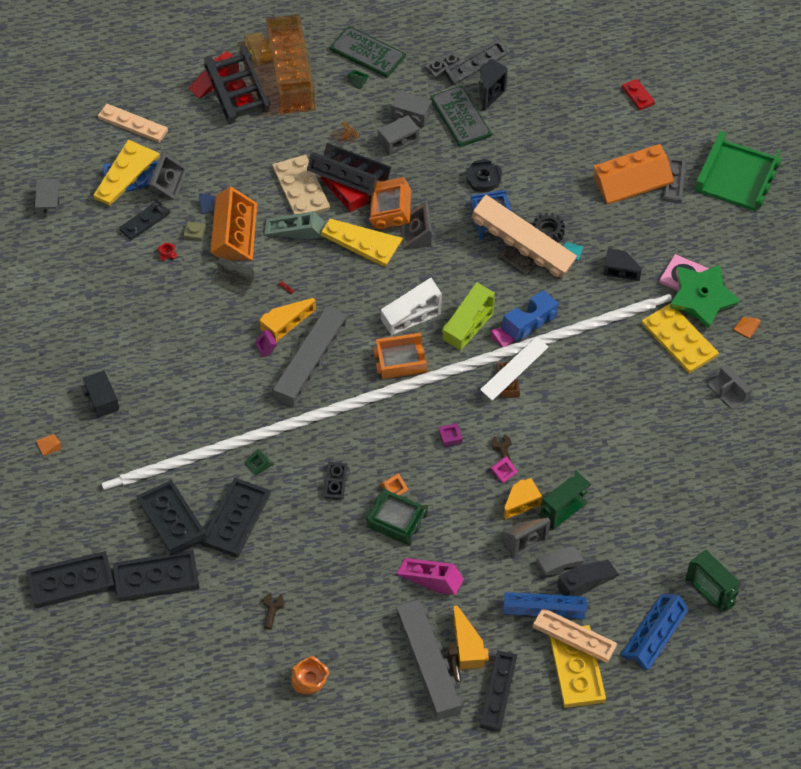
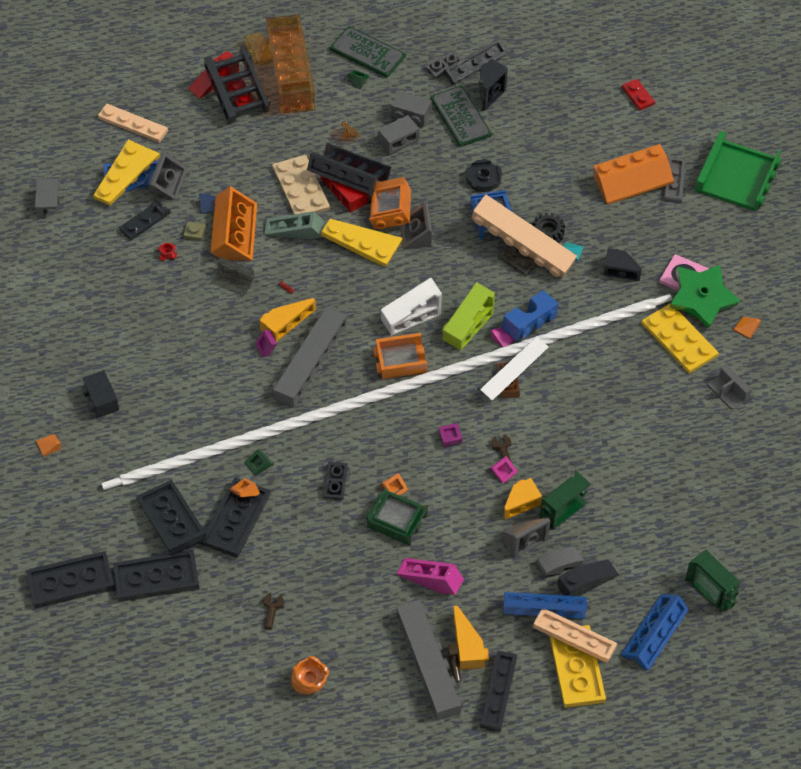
none -> orange slope [230,478,260,497]

